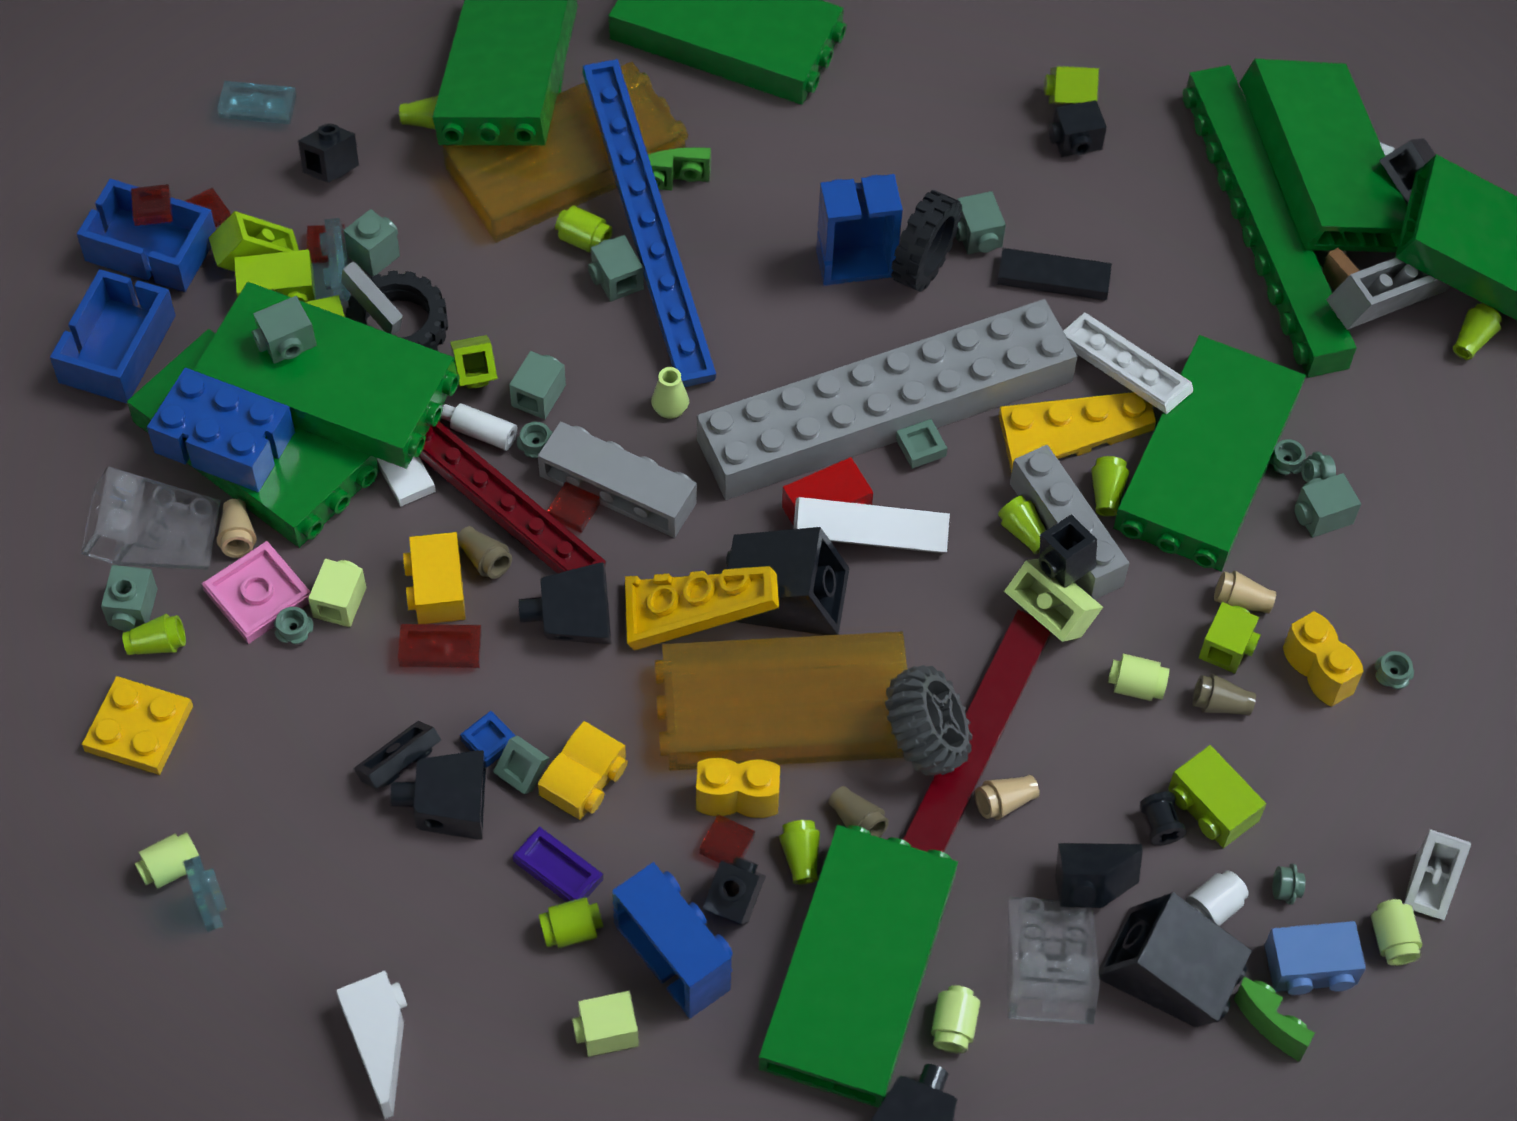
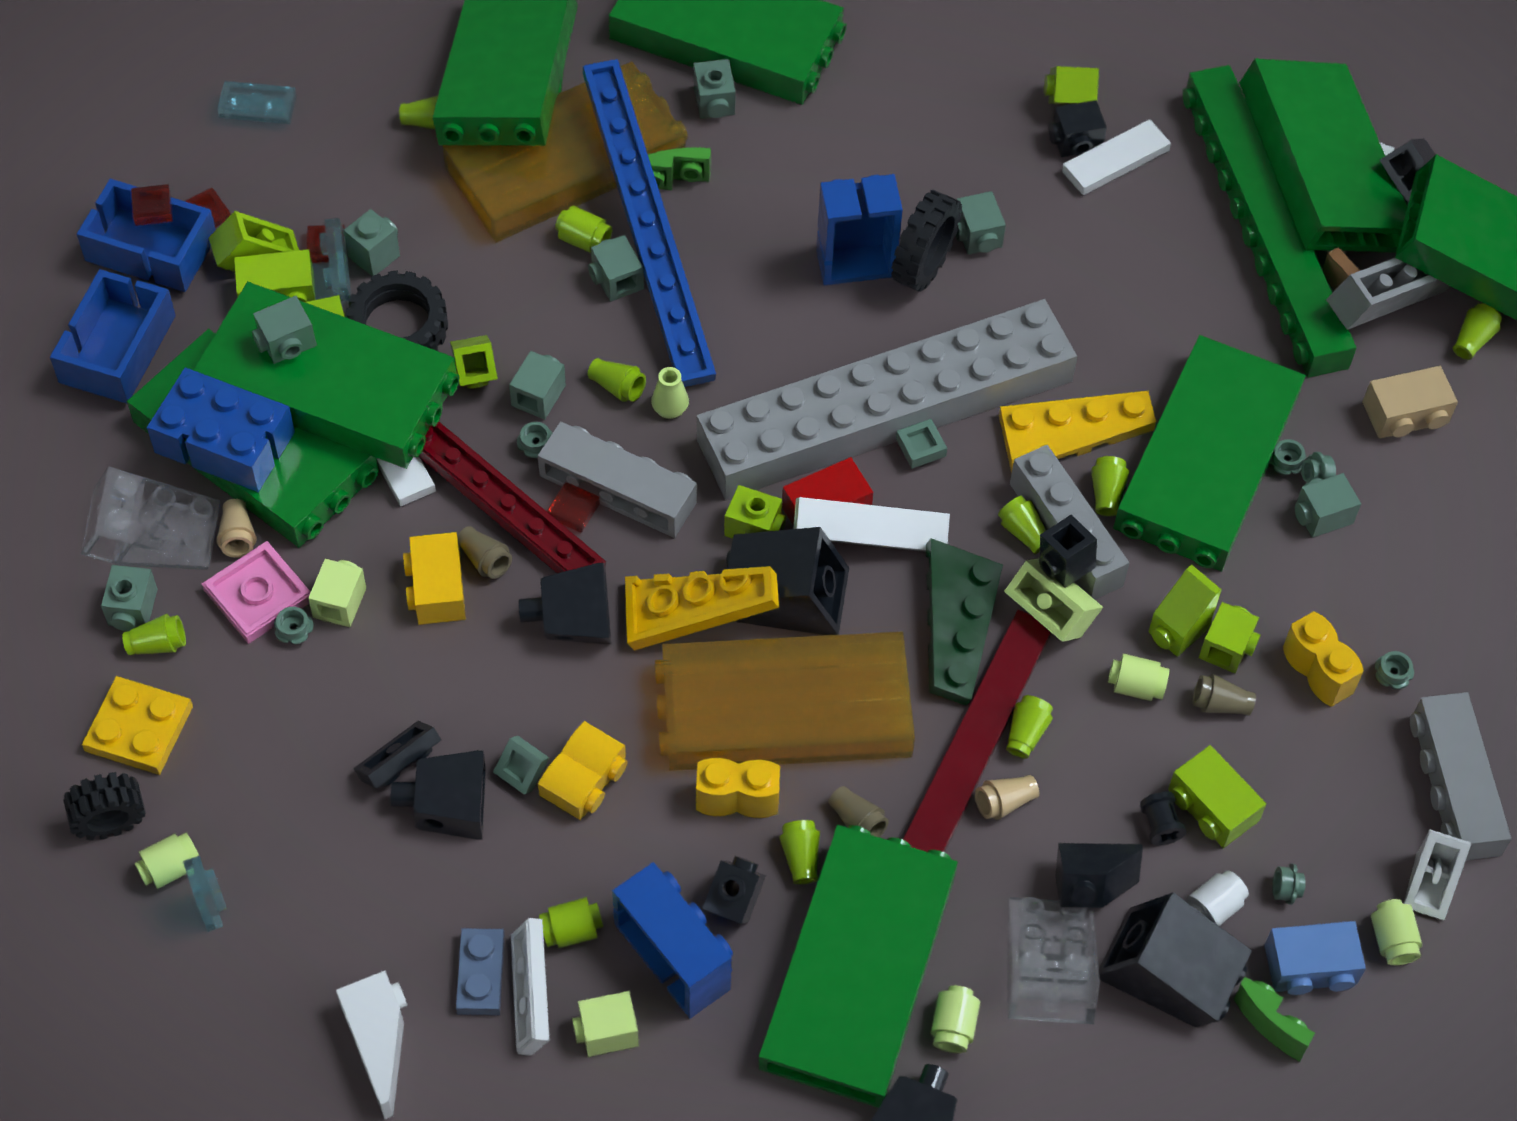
black brick [298,123,359,183] -> none
light grey tile [341,262,403,335] -> none
clear red plate [398,624,482,668] -> none
white cylinder [441,403,517,451] -> none
blue tile [460,711,516,768] -> none
dark purple tile [512,826,604,902] -> none
clear red tile [699,814,755,863] -> none
dark grey gear [885,665,972,776] -> none
black tile [997,248,1112,300] -> none
white tile [1063,312,1193,414] -> none
tan cone [1214,570,1276,614] -> none
none -> black tyre [63,772,146,840]
none -> sand blue plate [456,928,505,1015]
none -> white tile [511,918,549,1056]
none -> lime cone [588,358,646,402]
none -> sand green brick [694,59,736,119]
none -> lime brick [724,485,786,539]
none -> dark green wing [926,538,1003,706]
none -> lime cone [1006,695,1053,759]
none -> white tile [1062,119,1171,195]
none -> lime slope [1148,564,1222,657]
none -> tan brick [1363,366,1458,439]
none -> light grey brick [1410,692,1512,860]

